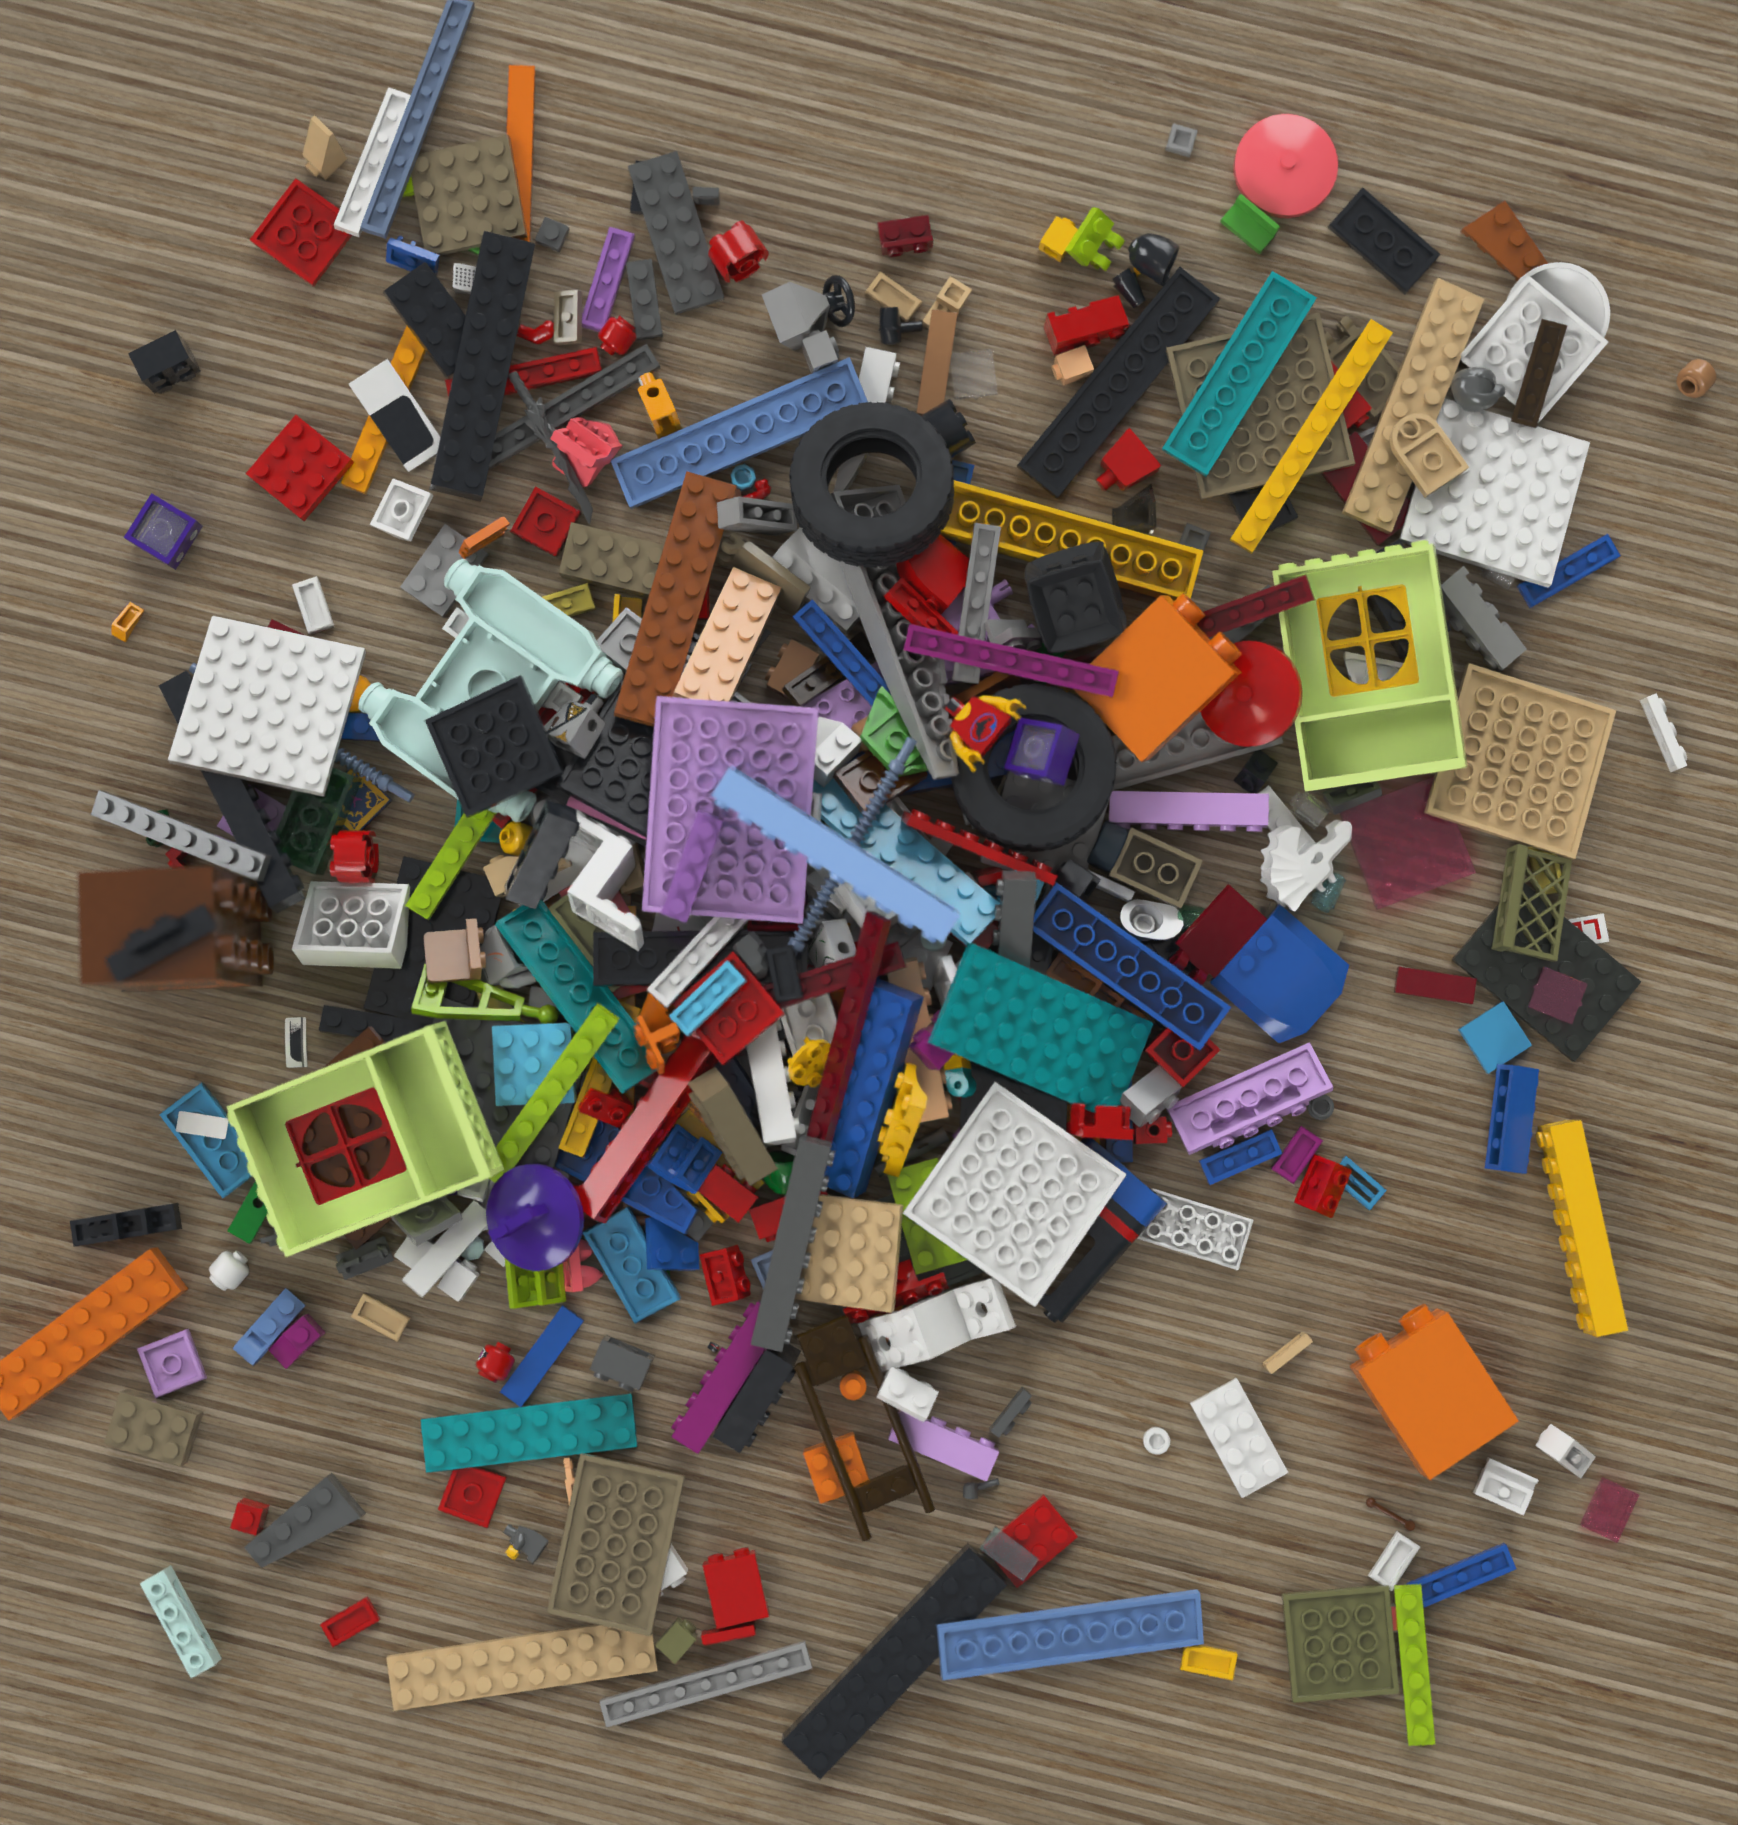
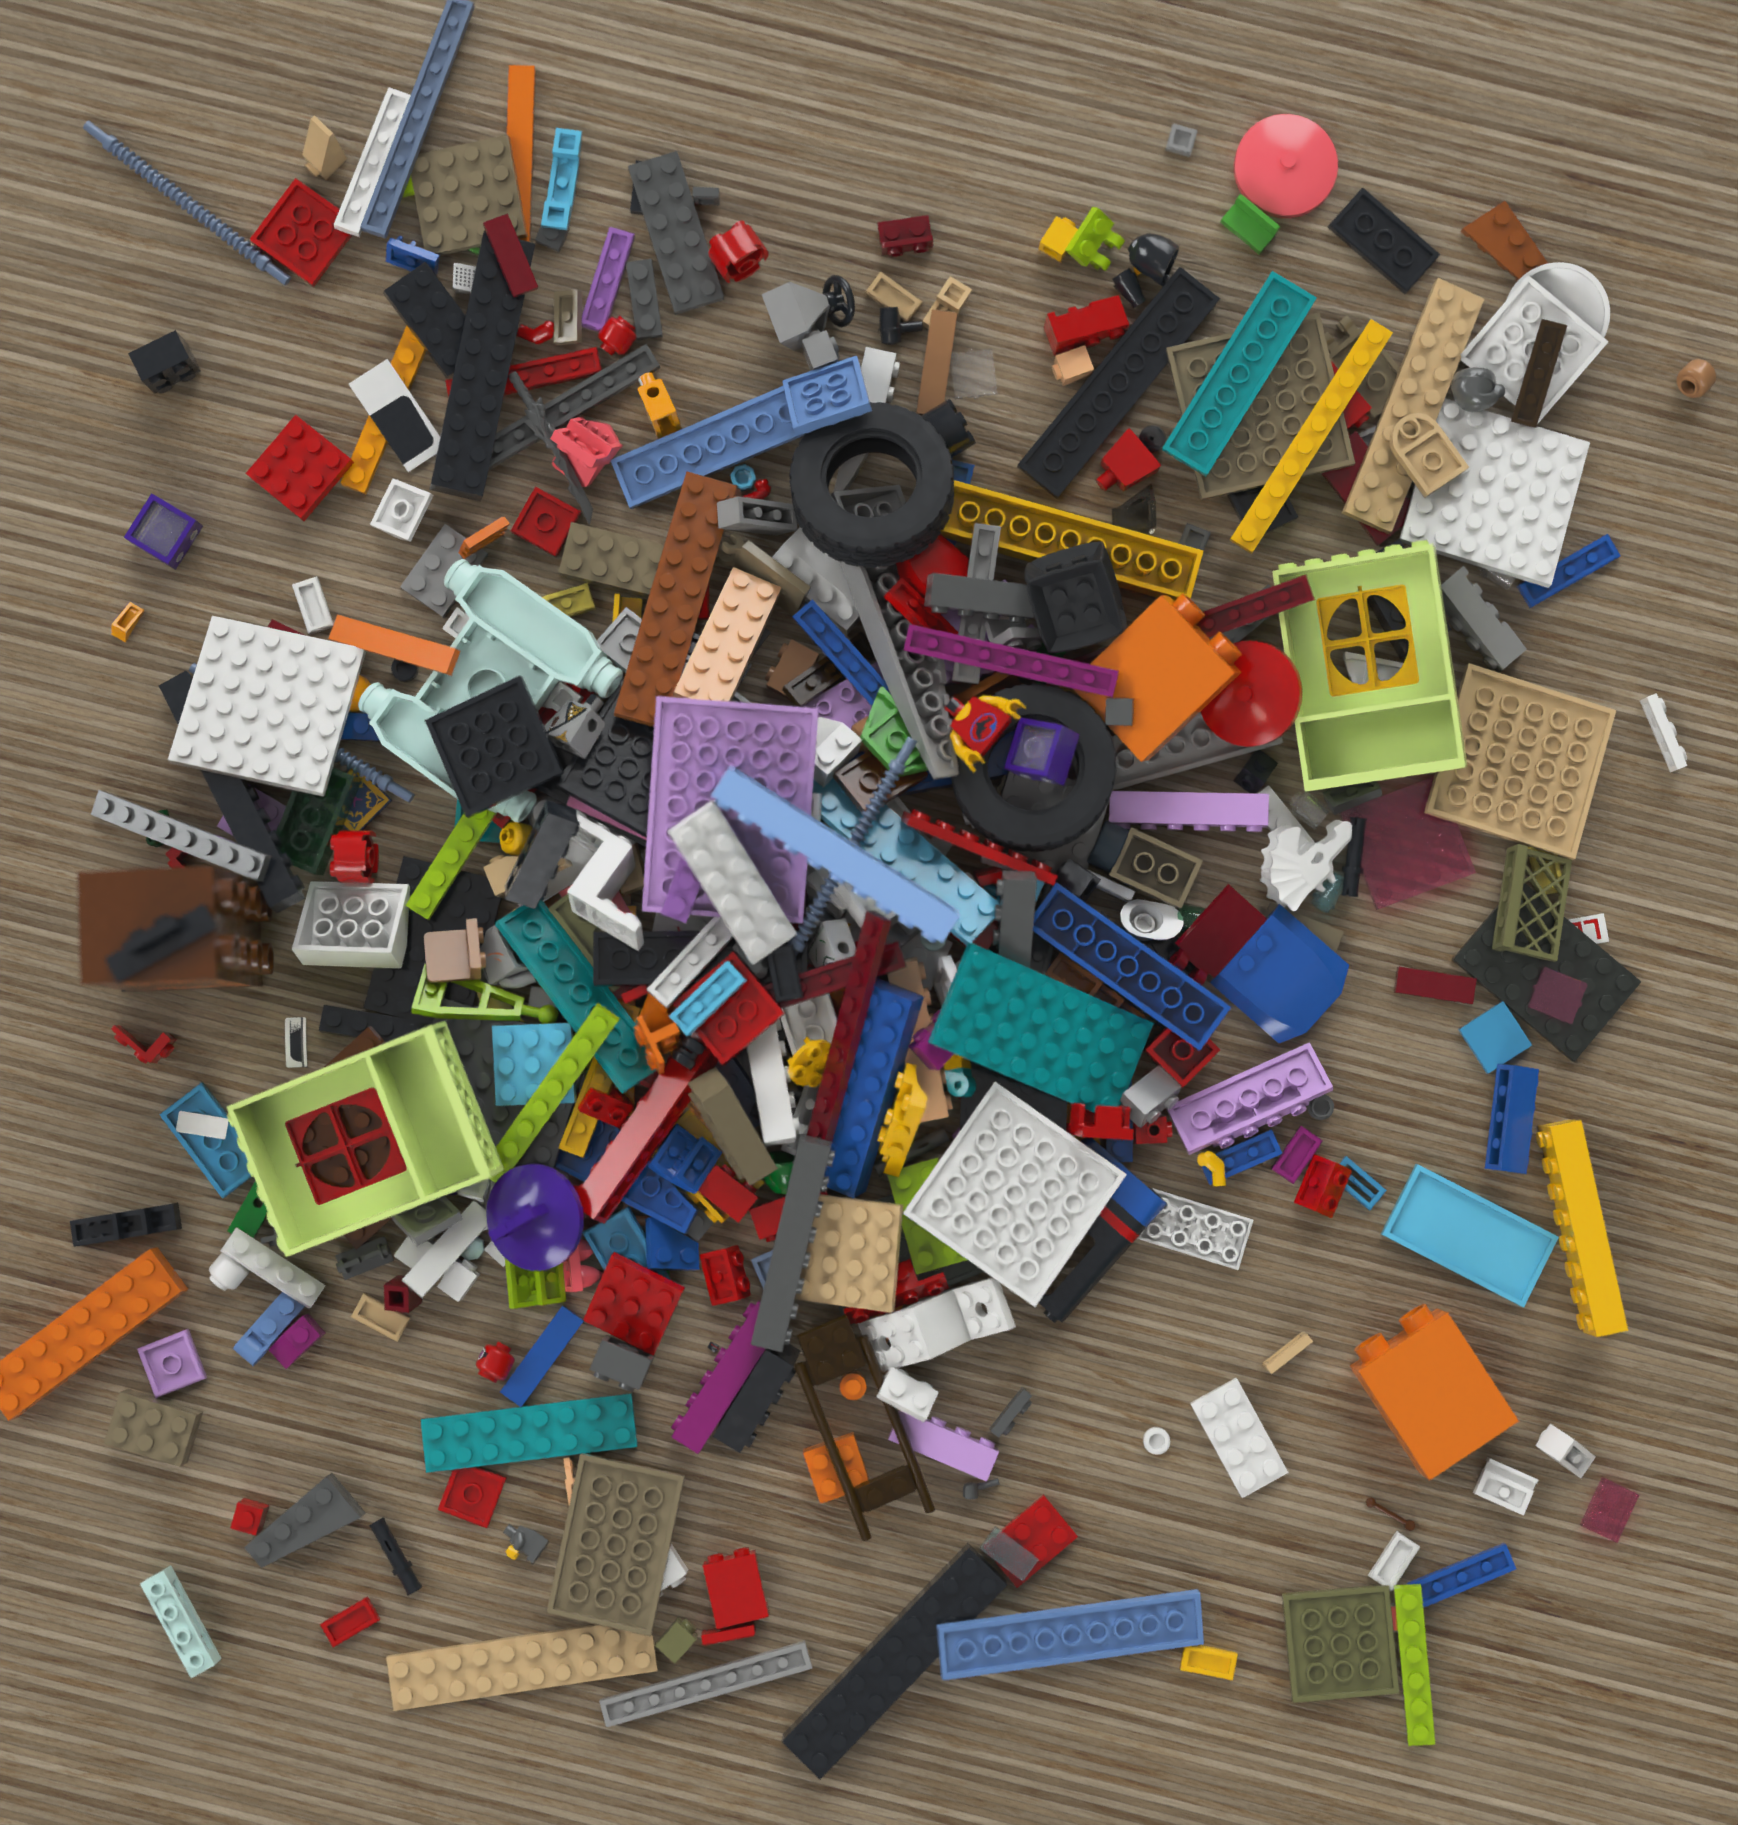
none -> sand blue hose [83,121,291,286]
none -> red bracket [111,1025,177,1064]
none -> white plate [220,1227,326,1309]
none -> orange tile [328,615,460,676]
none -> black pin [369,1517,422,1596]
none -> dark red brick [384,1275,422,1313]
none -> black tile [391,659,419,682]
none -> dark red tile [483,213,538,298]
none -> medium azure slope [541,128,582,230]
none -> red plate [583,1252,685,1356]
none -> red tile [621,985,648,1003]
none -> white plate [667,801,797,965]
none -> black wheel [669,1033,706,1070]
none -> medium blue plate [782,356,872,436]
none -> dark grey brick [924,573,1034,623]
none -> dark grey tile [1105,698,1134,725]
none -> black tile [1139,425,1166,452]
none -> yellow arm [1197,1151,1226,1186]
none -> black pin [1341,817,1367,897]
none -> medium azure tile [1381,1164,1559,1308]

